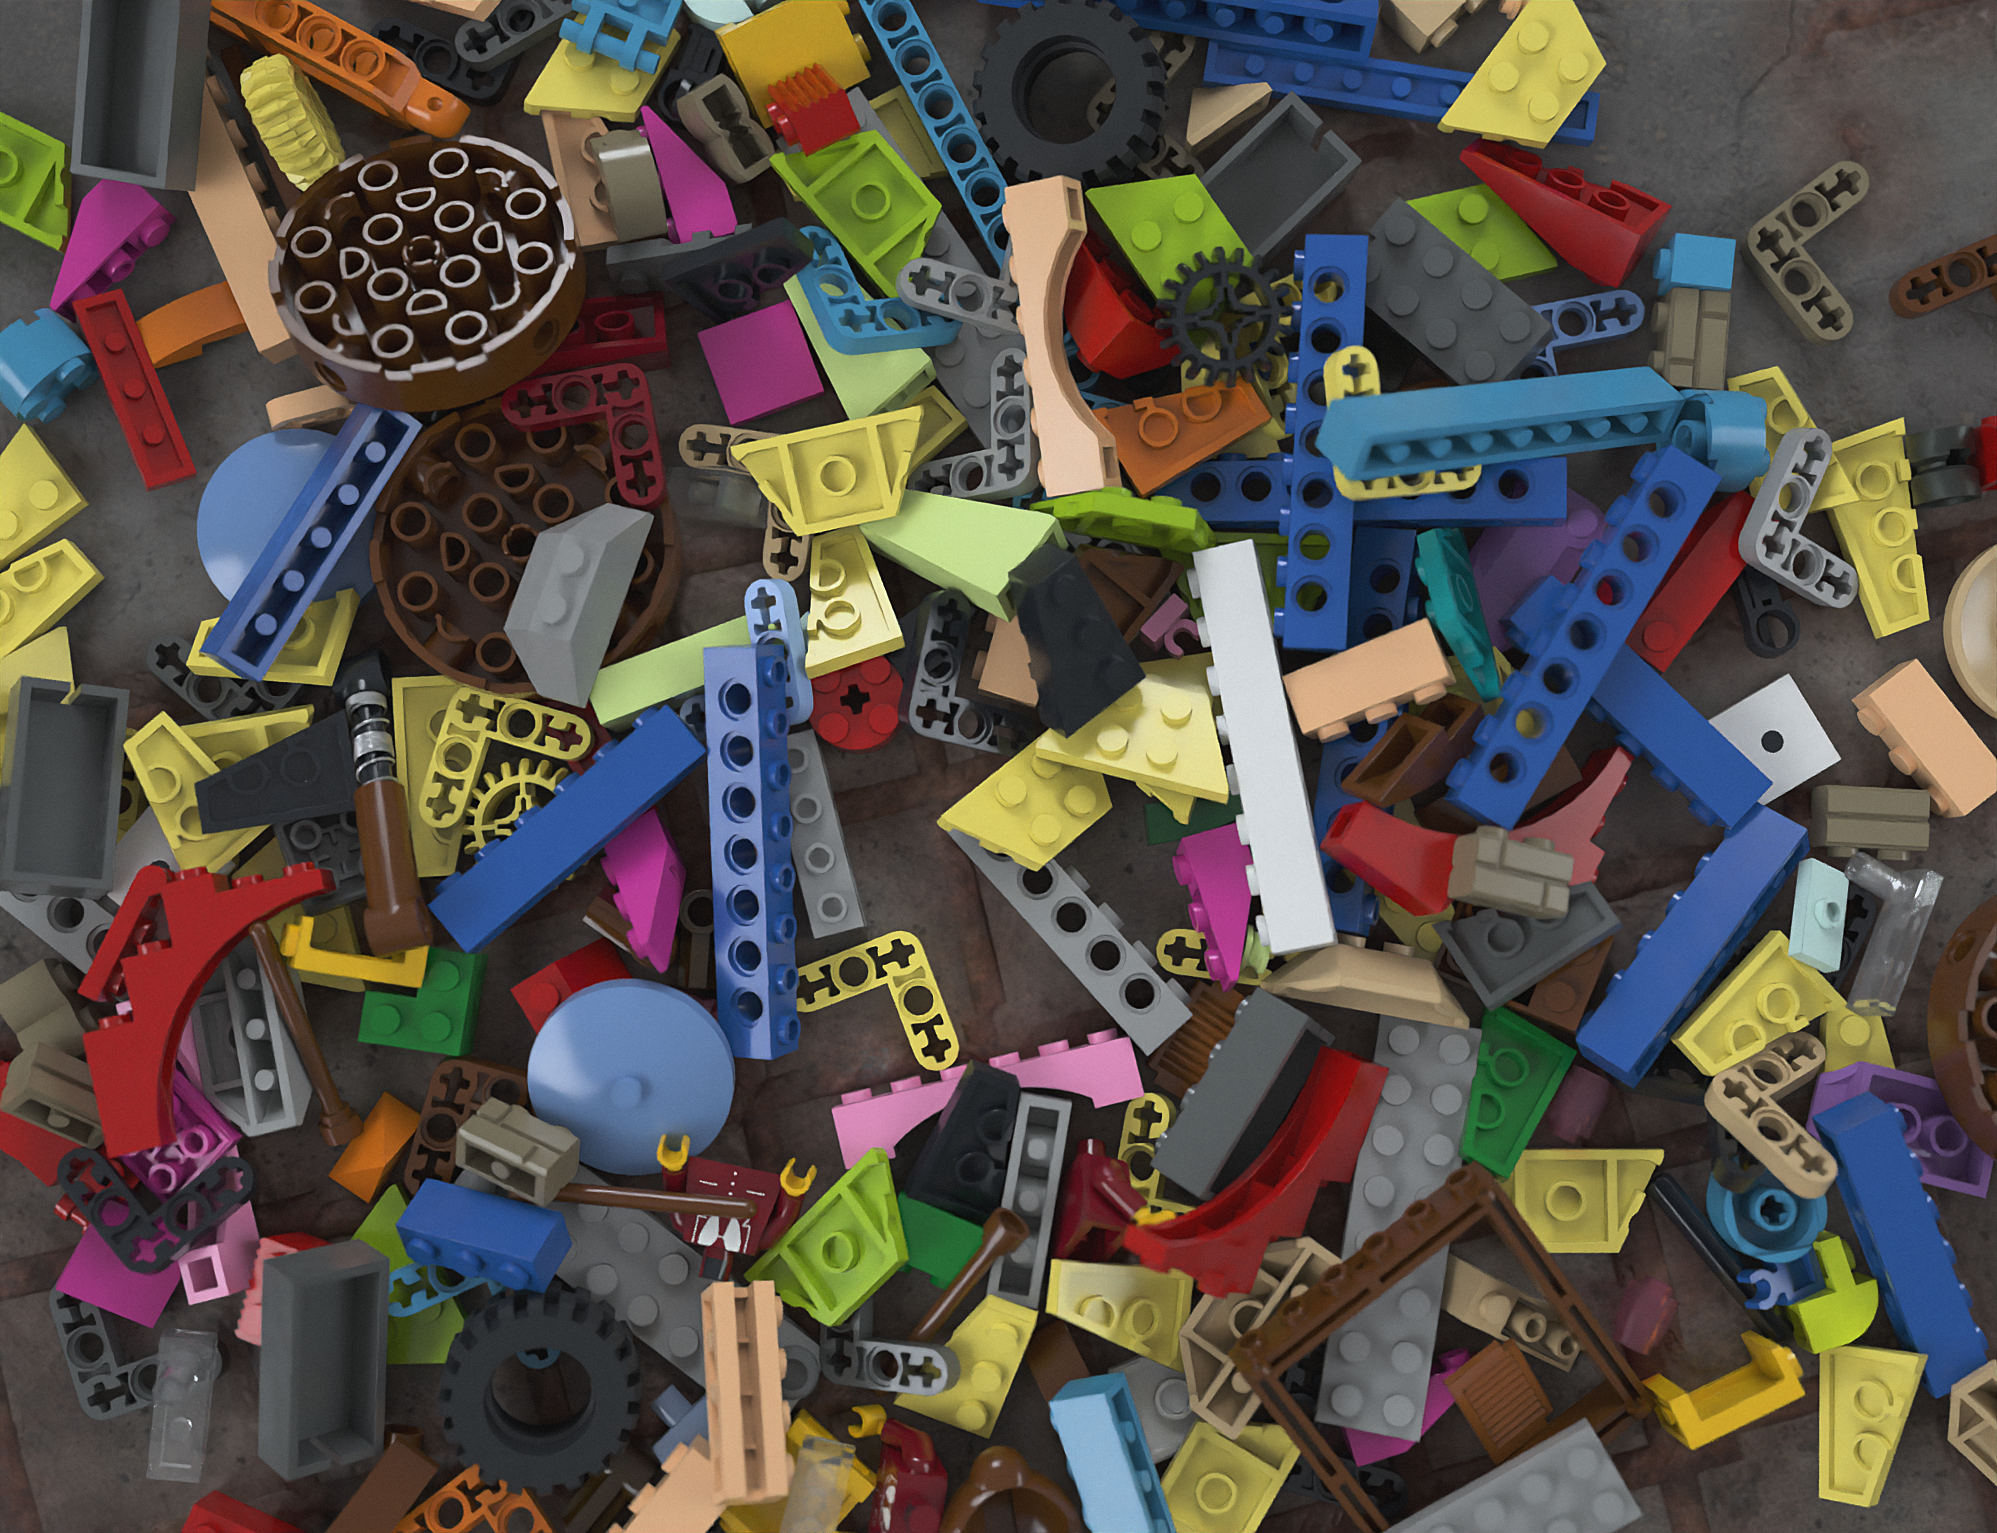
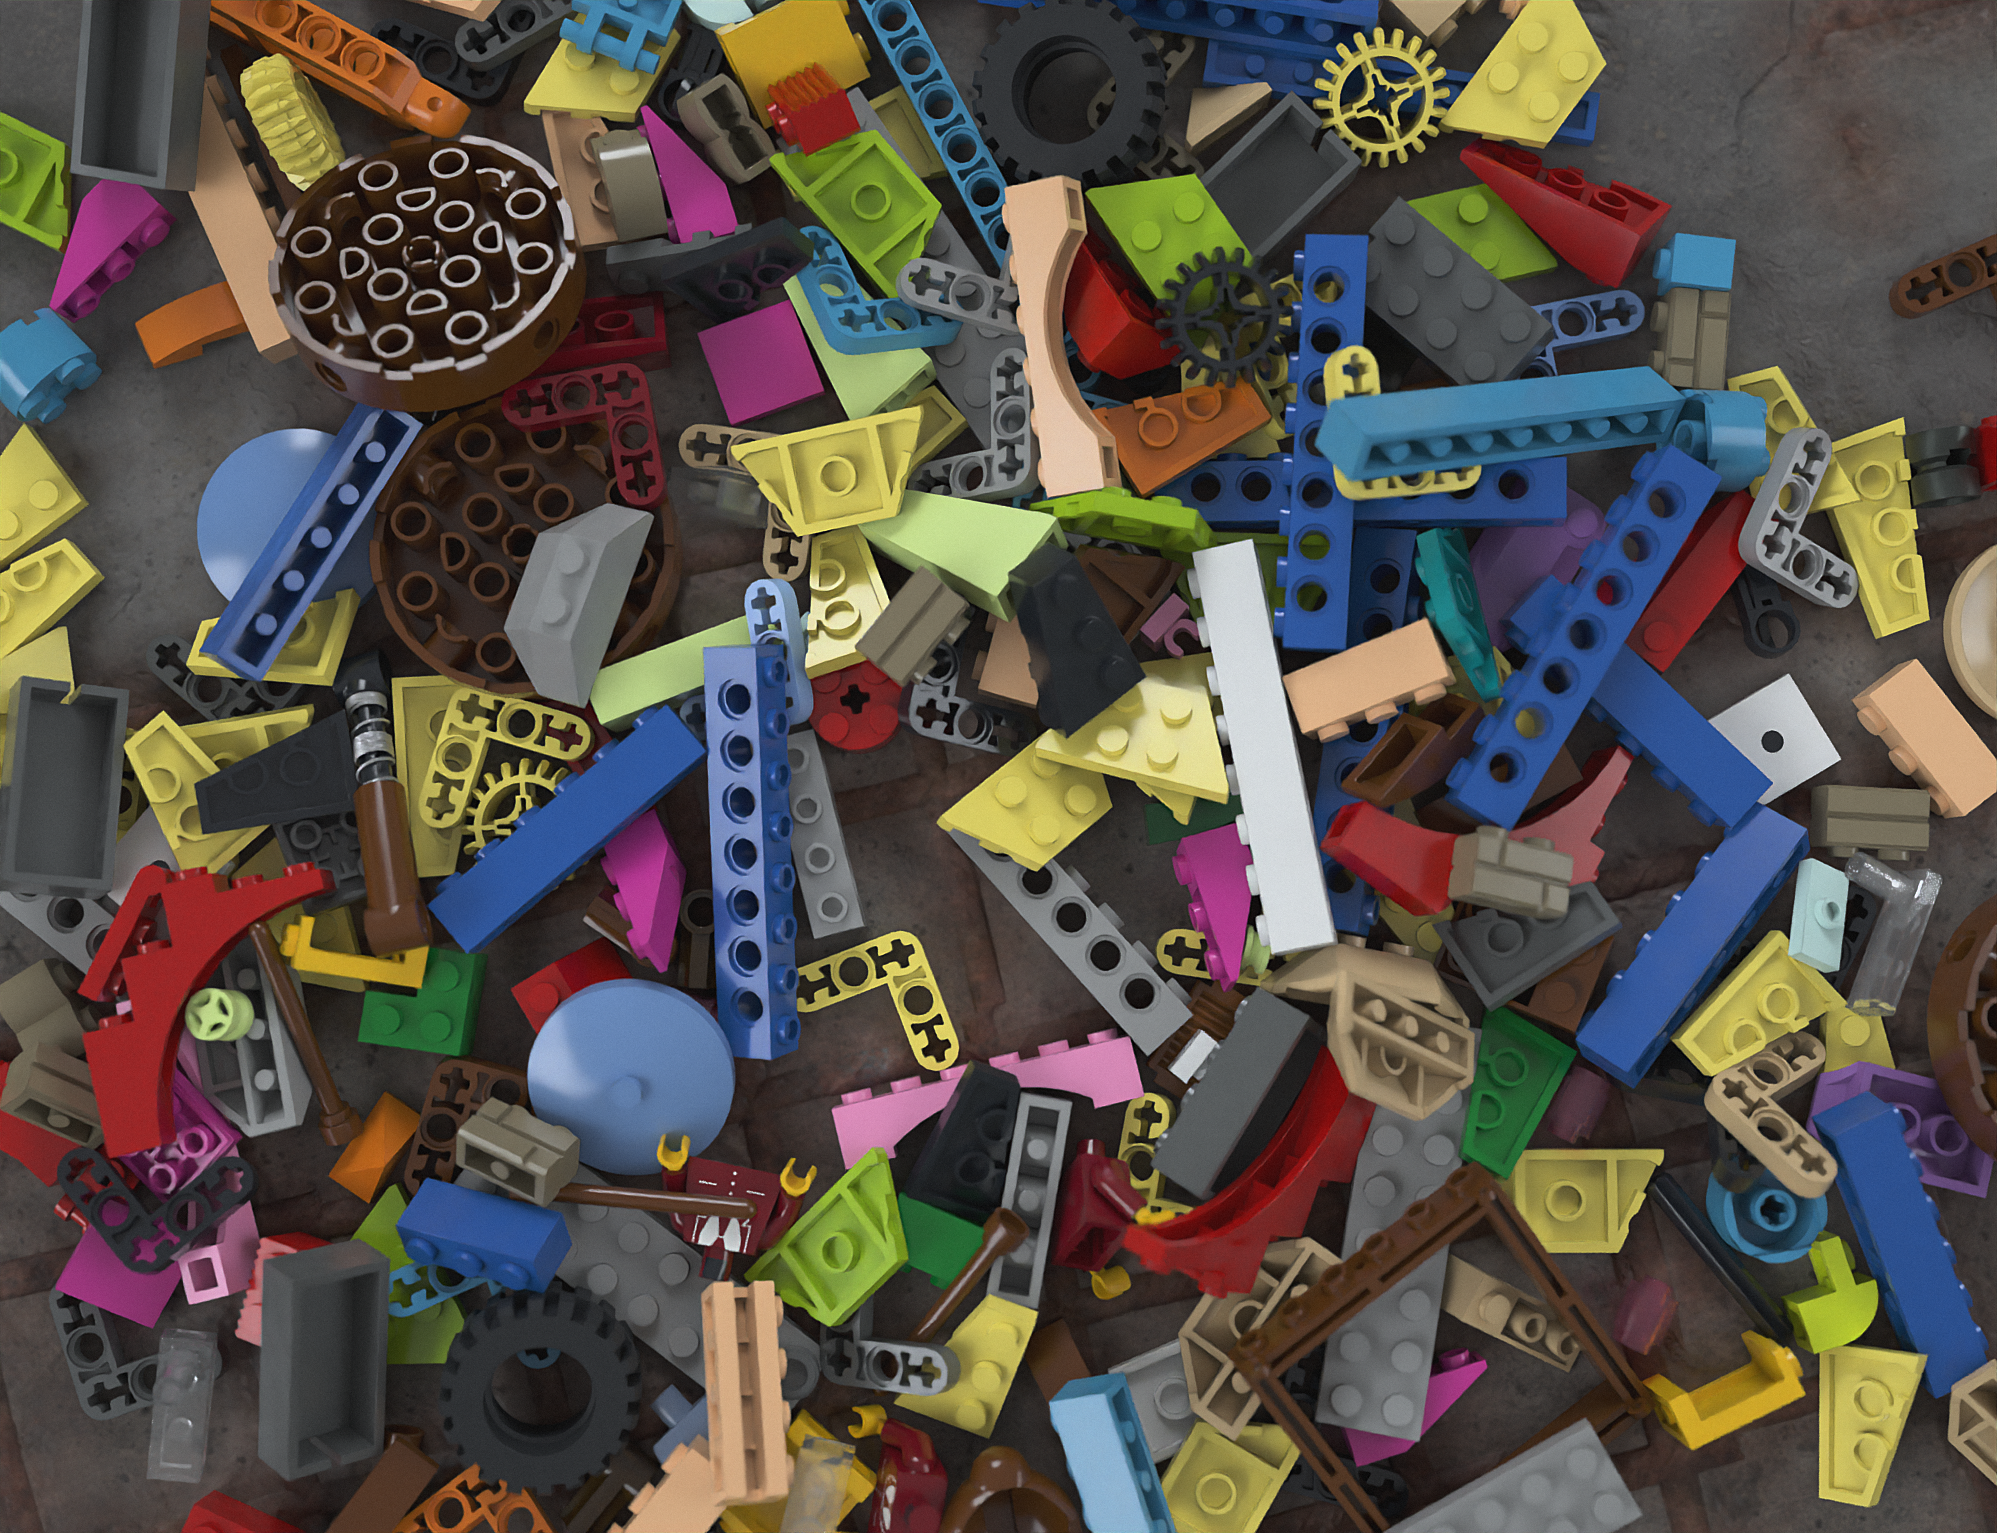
red plate [71,288,197,493] -> none
light nougat beam [266,385,358,431] -> none
light yellow wing [1046,1259,1194,1374] -> none
dark orange window [1443,1339,1554,1466] -> none
blue plate [1736,1244,1827,1310] -> none
dark tan beam [1740,161,1869,346] -> none
none -> yellowish green wheel [185,988,254,1041]
none -> dark tan brick [854,566,970,689]
none -> white plate [1167,1029,1217,1083]
none -> light yellow gear [1313,27,1450,168]
none -> tan wedge [1327,968,1475,1121]

